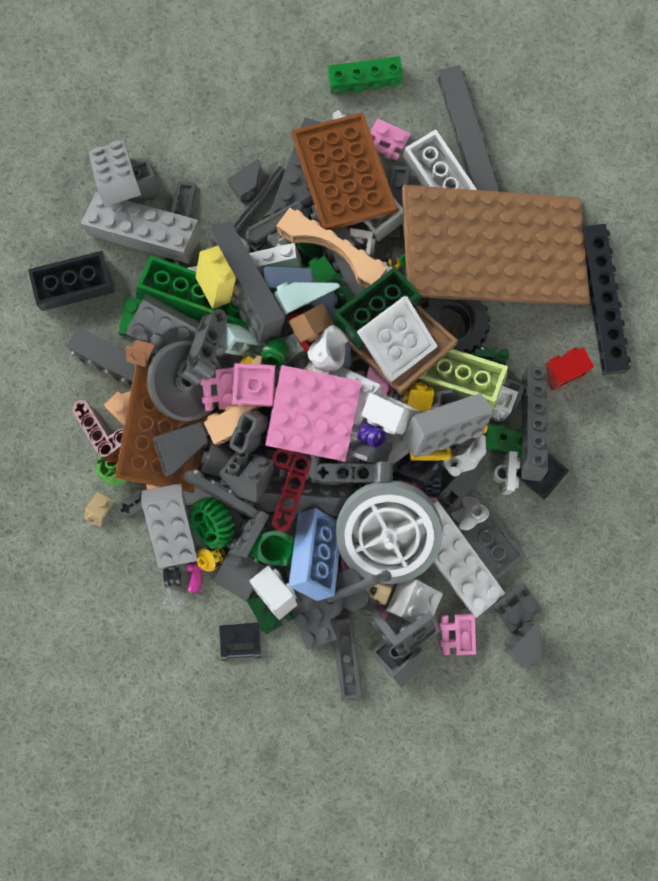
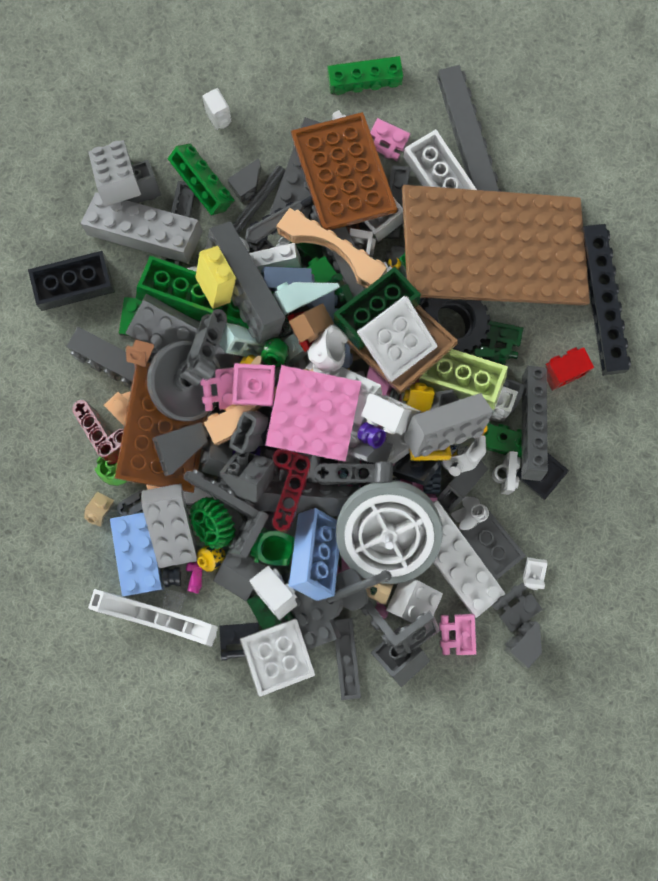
none -> white arch [88,589,218,646]
none -> light blue brick [110,512,164,597]
none -> green brick [167,143,234,216]
none -> white brick [202,88,231,129]
none -> white plate [240,619,315,696]
none -> dark green plate [480,320,524,360]
none -> white bracket [523,557,548,590]

